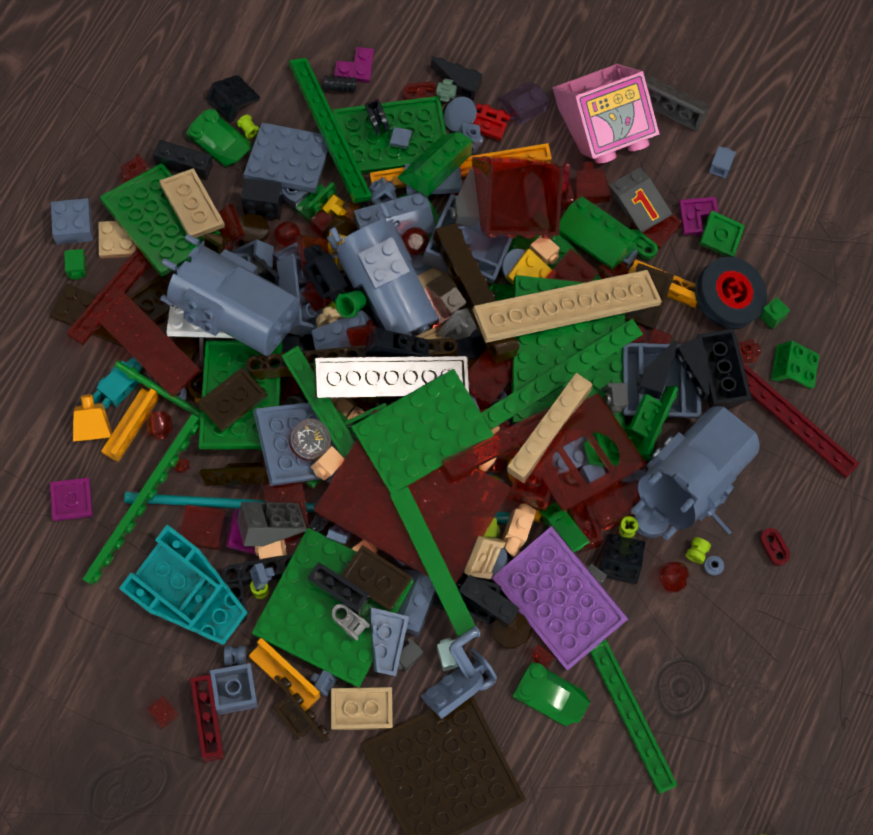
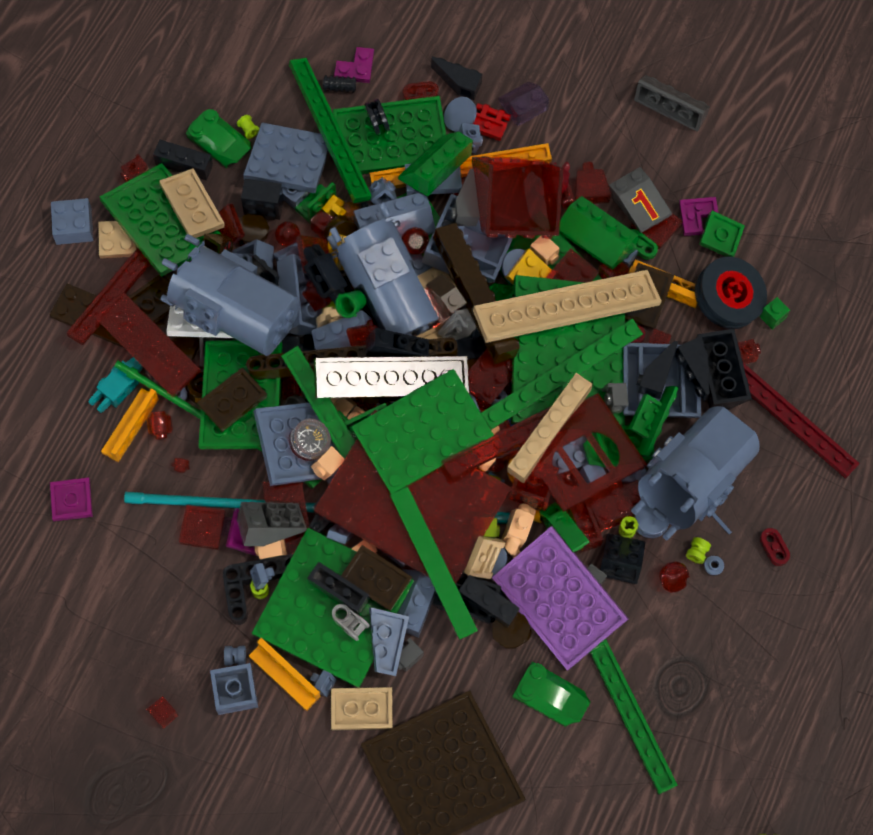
green brick [64,249,87,280] -> none
light orange torso [73,394,112,441] -> none
green plate [83,414,200,586] -> none
teal wedge [119,524,248,645] -> none
dark red brick [190,674,225,762] -> none
dark brown bracket [199,462,270,486] -> none
black bracket [206,75,260,122] -> none
dark brown bracket [273,675,330,742] -> none
sand blue tile [390,127,412,149] -> none
sand blue plate [421,626,497,719] -> none
sand green gear [436,79,457,102] -> none
light aqua brick [437,638,459,672] -> none
clear red plate [532,645,554,667] -> none
slope [552,64,659,164] -> none
sand blue brick [709,146,736,178] -> none
green bracket [771,341,819,389] -> none

